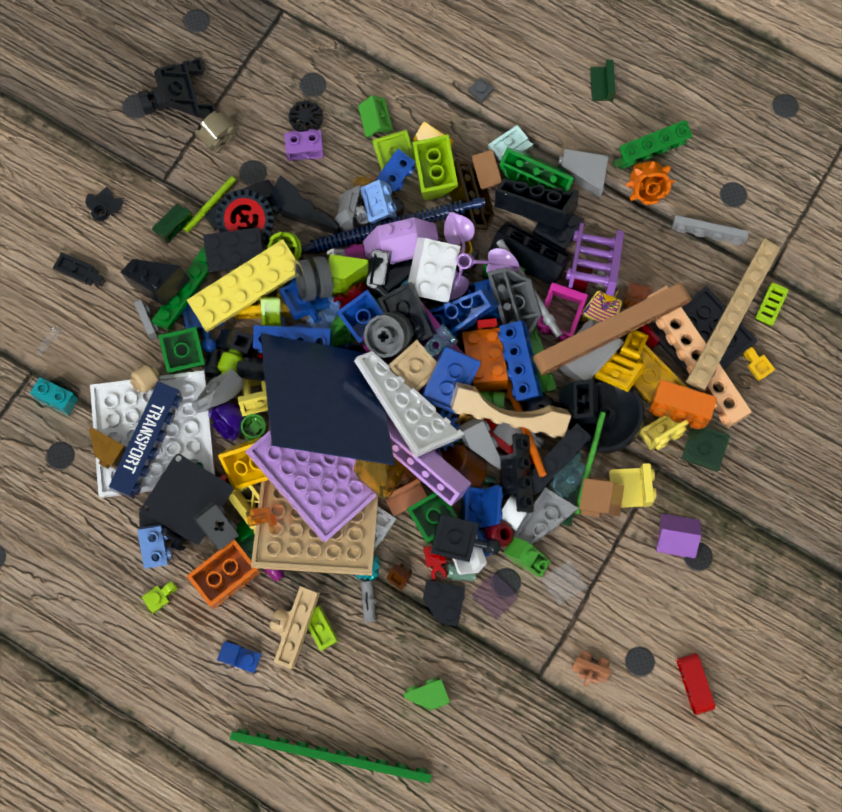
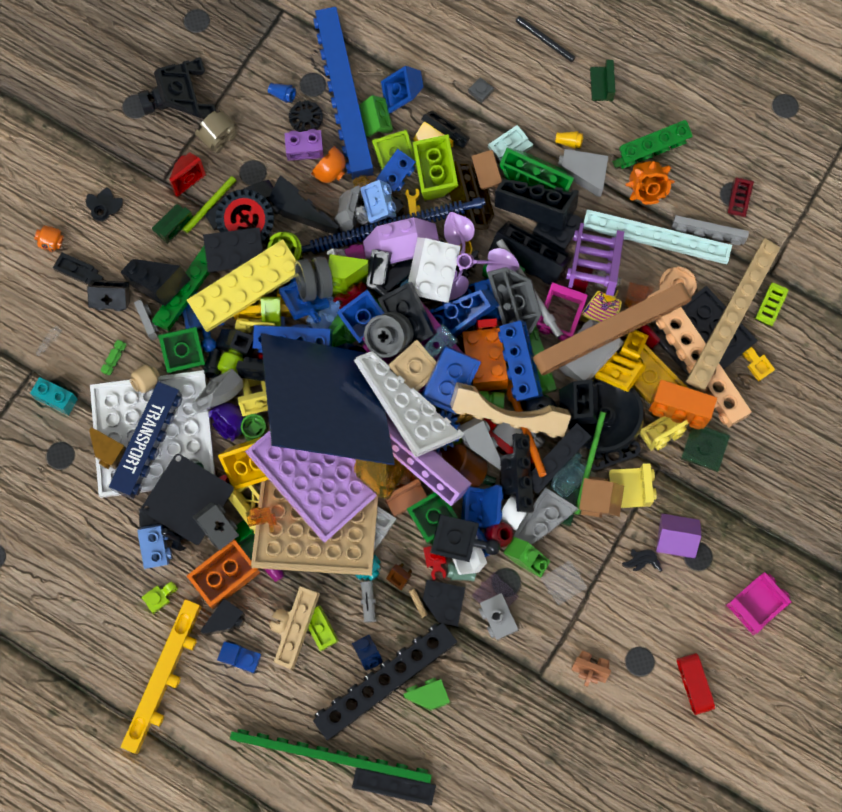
none -> orange head [34,225,64,252]
none -> black brick [87,280,130,311]
none -> bright green axle [101,340,126,376]
none -> yellow piece [120,599,202,754]
none -> red slope [169,152,206,197]
none -> black slope [200,599,246,636]
none -> light yellow plant [235,317,275,334]
none -> blue cone [268,83,296,103]
none -> orange cylinder [311,146,346,183]
none -> blue brick [313,7,374,180]
none -> black brick [313,623,457,741]
none -> dark blue bracket [352,635,383,671]
none -> black tile [352,768,436,805]
none -> blue slope [381,66,424,114]
none -> yellow plate [405,189,421,217]
none -> tan piece [409,588,428,618]
none -> black hinge [421,110,470,148]
none -> light grey brick [479,593,519,641]
none -> black bar [515,16,576,63]
none -> yellow cone [555,131,583,149]
none -> light aqua plate [583,209,732,265]
none -> black beam [586,440,641,472]
none -> black piece [622,549,663,572]
none -> light nougat tile [659,267,697,298]
none -> dark pink panel [726,572,792,635]
none -> dark red slope [727,177,754,218]

